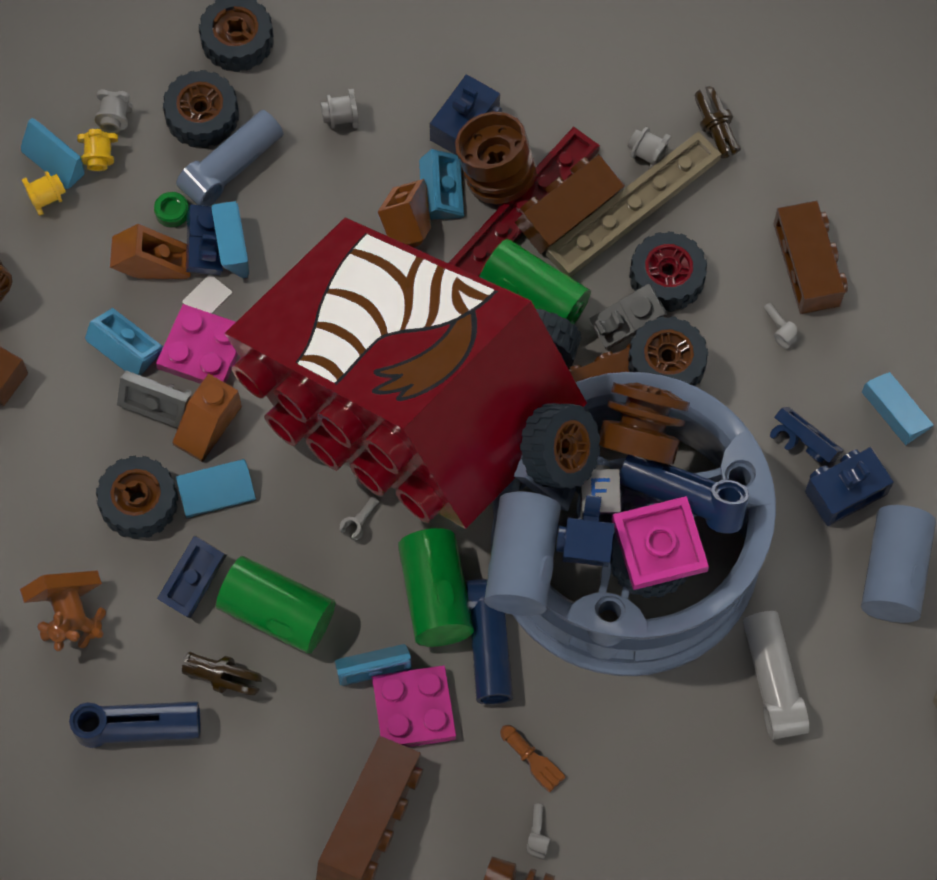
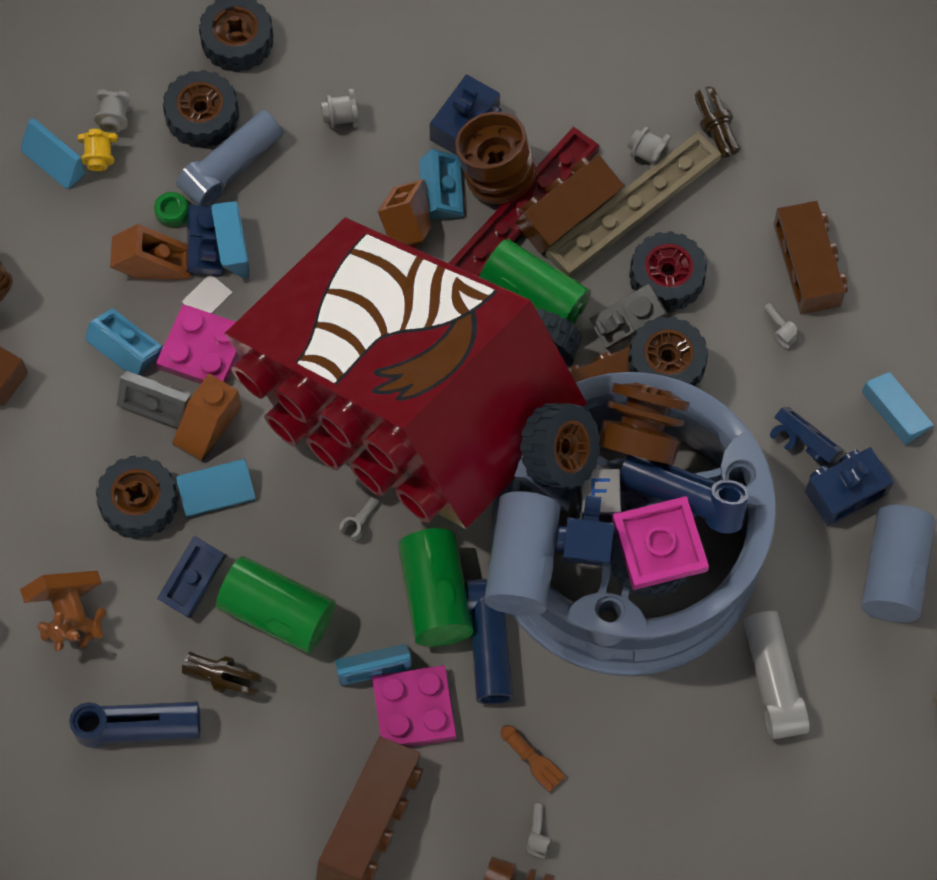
yellow brick [21,171,66,216] -> none

